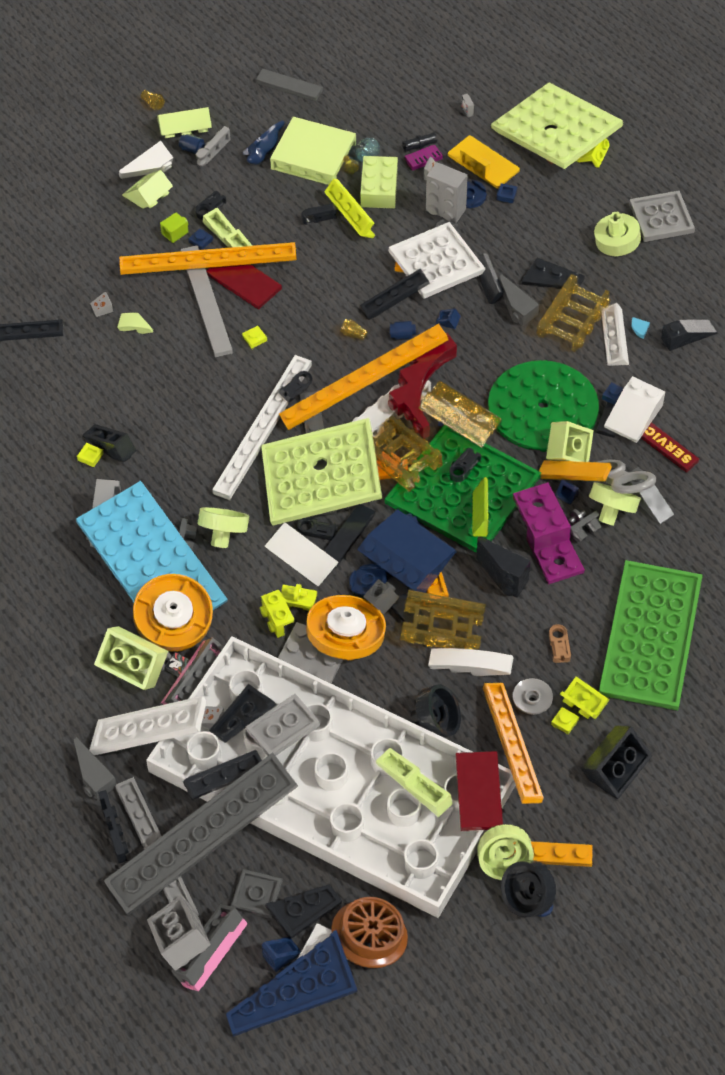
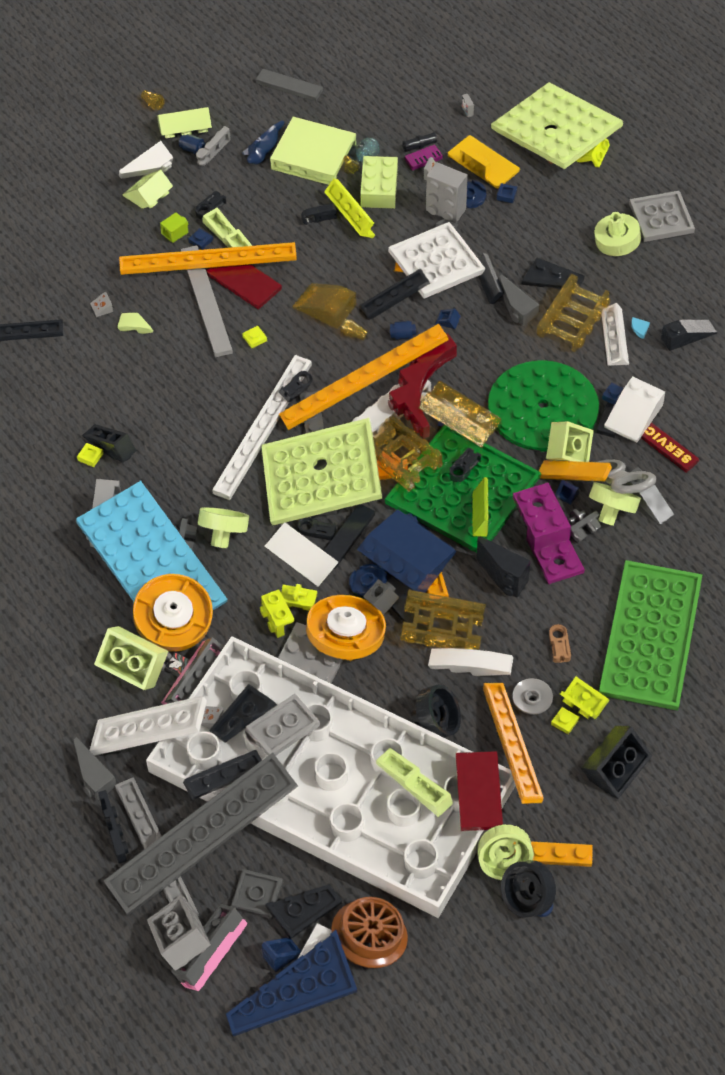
none -> clear yellow slope [292,283,356,329]

